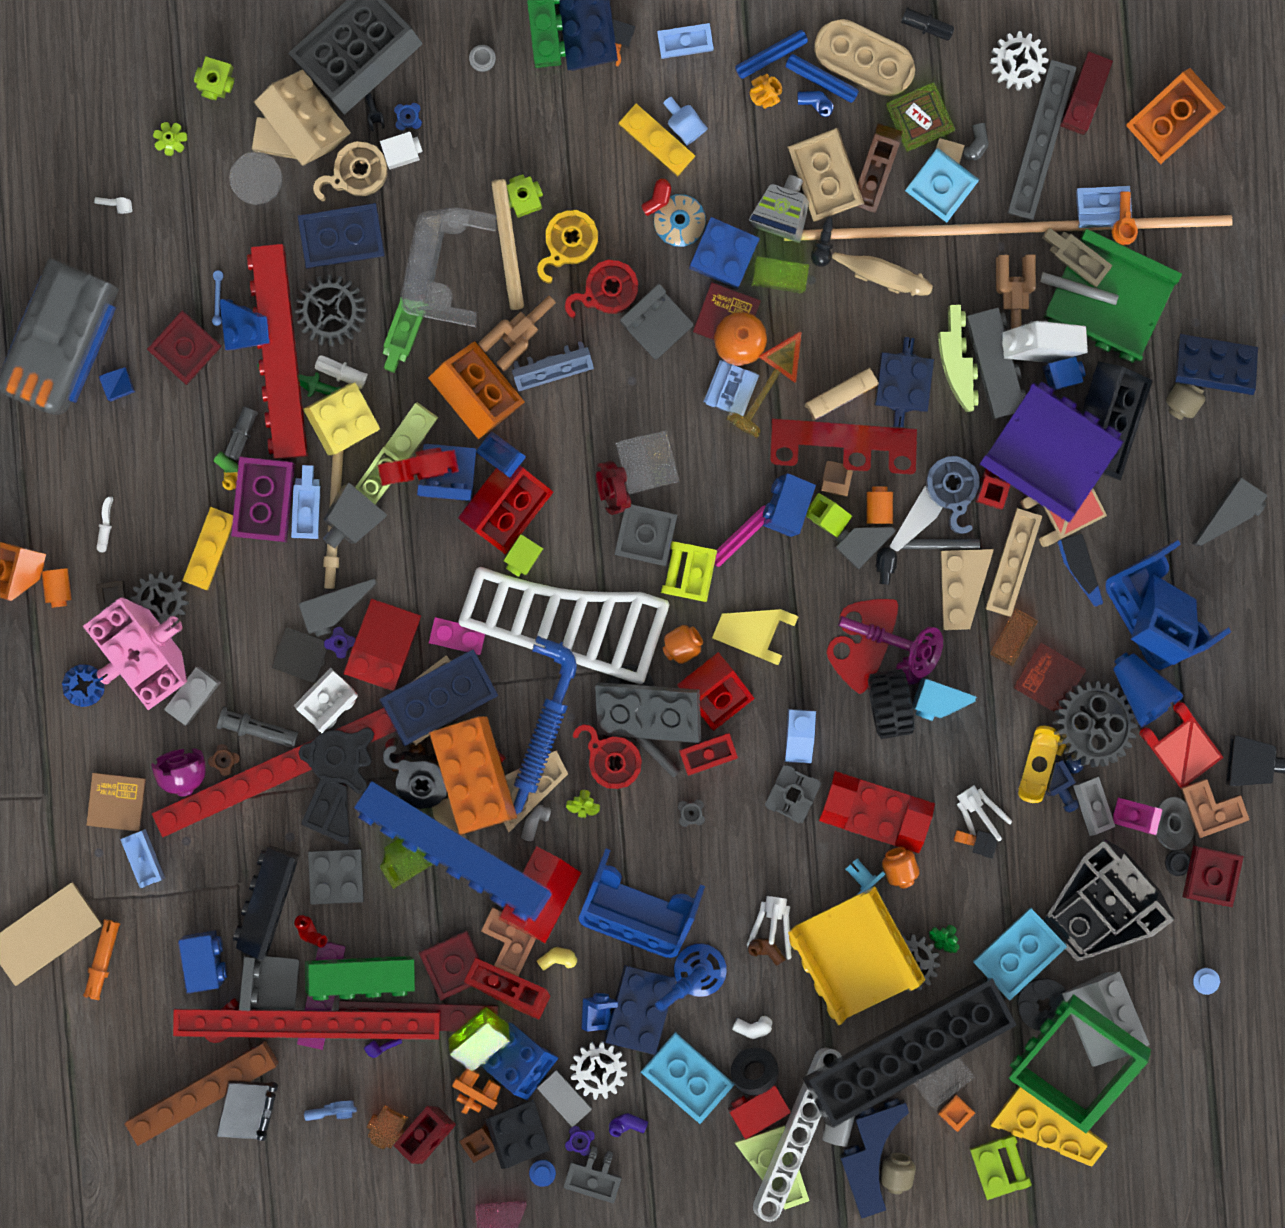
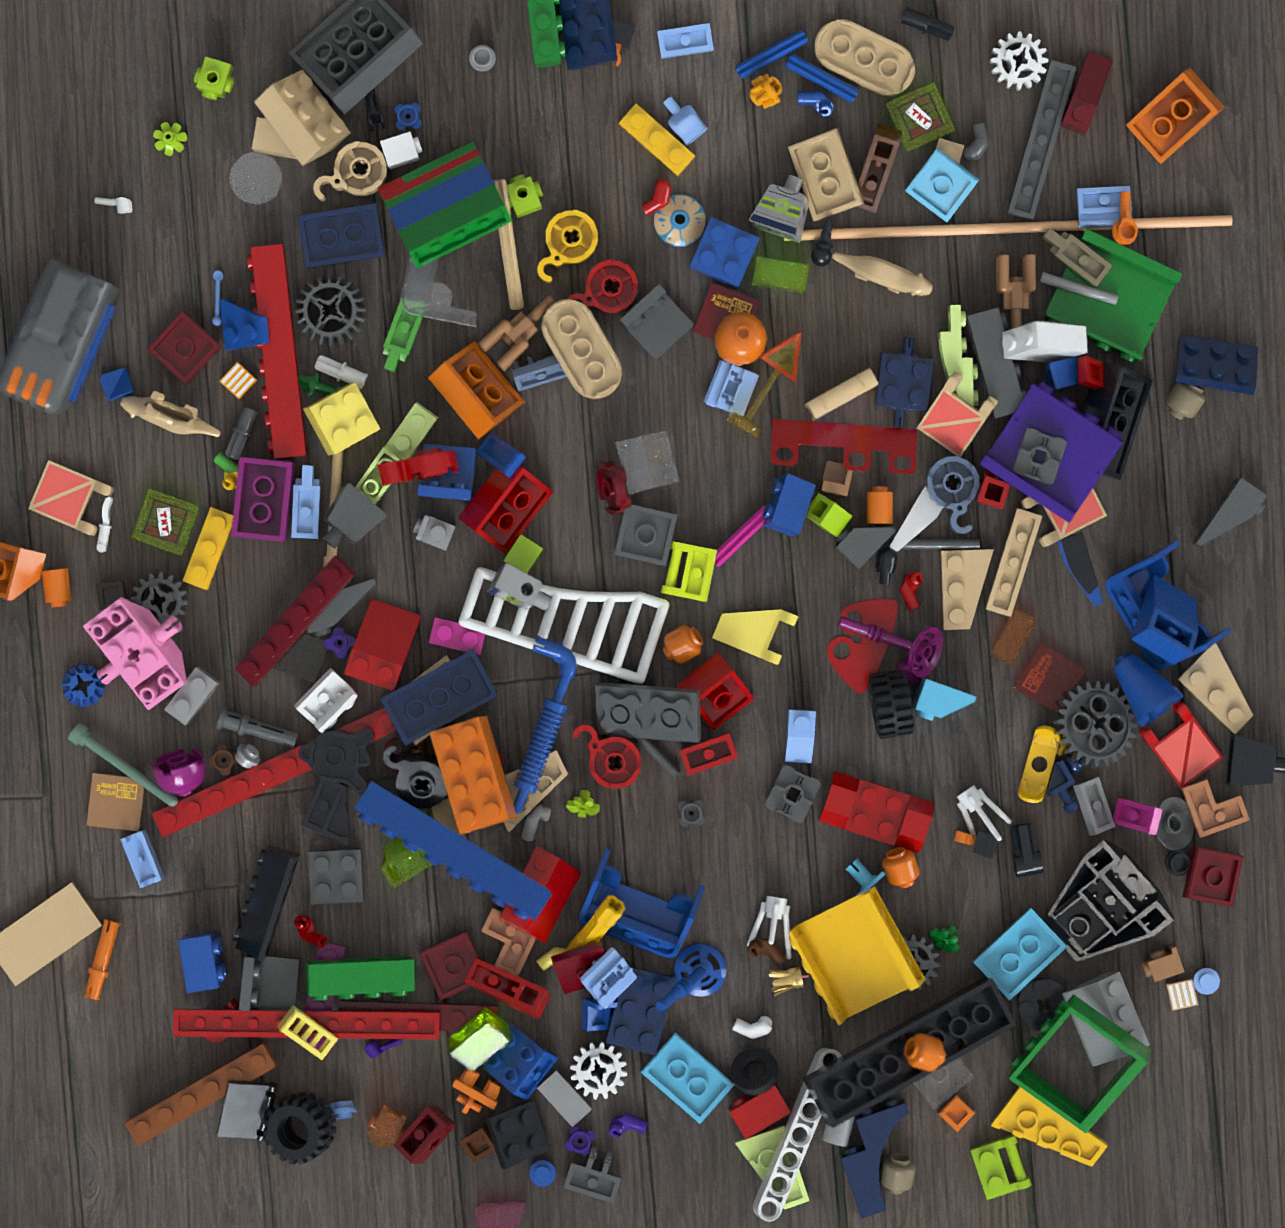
none -> coral flag [28,460,114,536]
none -> sand green piece [68,722,178,807]
none -> tan animal [120,391,221,437]
none -> tile [132,488,200,556]
none -> tile [220,362,258,400]
none -> dark red plate [235,555,356,687]
none -> light grey plate [235,744,260,769]
none -> black tyre [263,1092,337,1165]
none -> light yellow slope [278,1005,338,1060]
none -> green panel [378,142,513,268]
none -> light grey bracket [413,514,456,551]
none -> light grey torso [487,563,552,611]
none -> tan tile [542,299,622,399]
none -> dark red plate [551,941,606,995]
none -> yellow axle [566,895,625,951]
none -> light blue piece [580,947,637,1009]
none -> pearl gold piece [769,967,809,997]
none -> red arm [900,571,923,611]
none -> orange head [904,1033,946,1071]
none -> flag [917,372,998,457]
none -> black piece [1010,823,1043,878]
none -> dark grey piece [1013,428,1068,485]
none -> red plate [1077,356,1104,390]
none -> medium nougat brick [1141,944,1185,982]
none -> tile [1165,978,1198,1011]
none -> tan wing [1177,643,1253,734]

